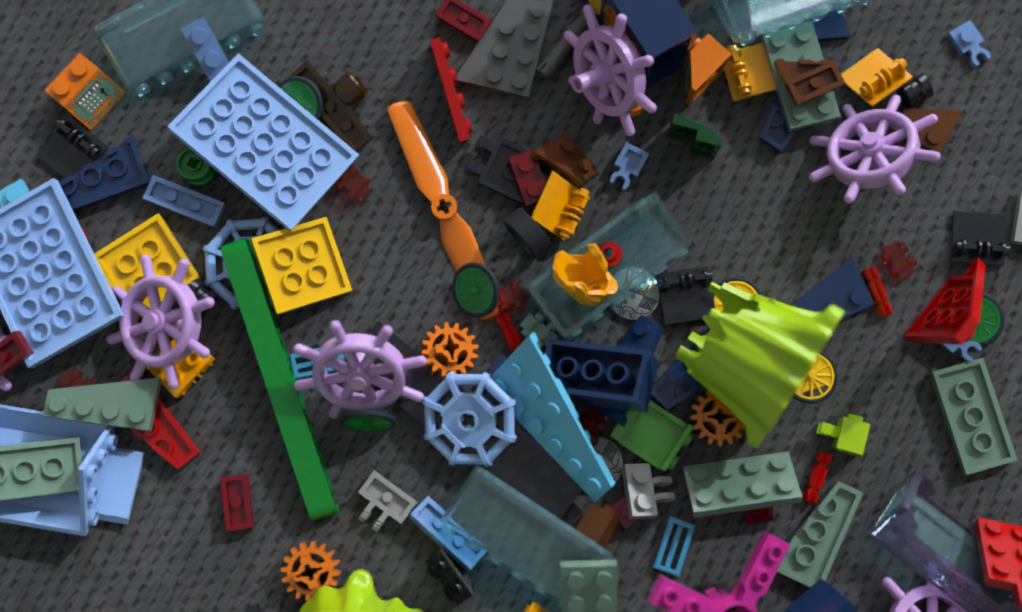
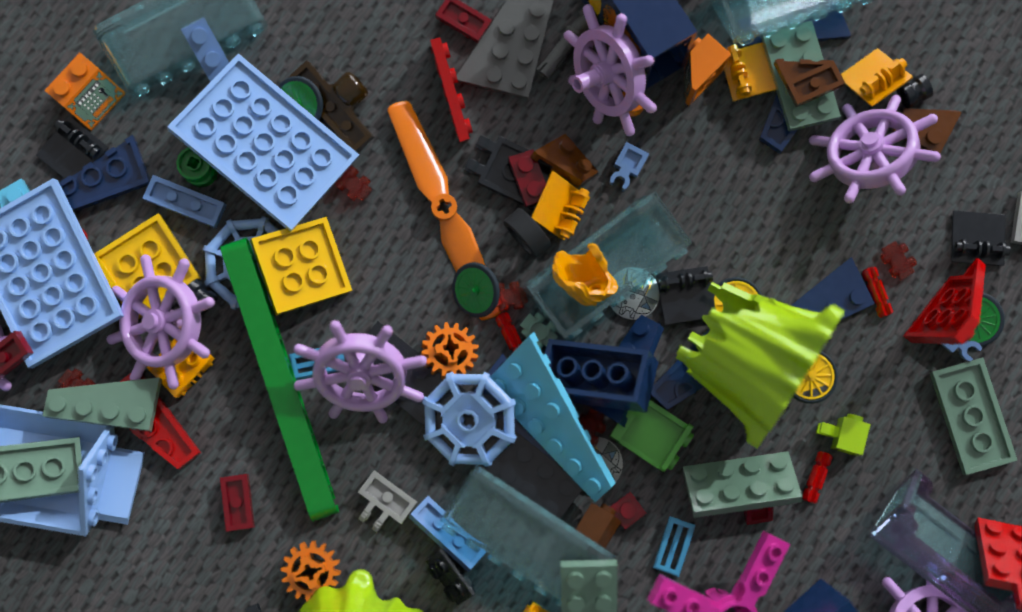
wheel [339,410,397,432] -> none
red plate [599,241,623,268] -> none
light grey hinge [622,463,675,519] -> none
dark green slope [666,114,723,159] -> none
orange gear [689,390,745,447] -> none
sand green wing [777,481,863,588] -> none
medium blue plate [947,20,991,68] -> none

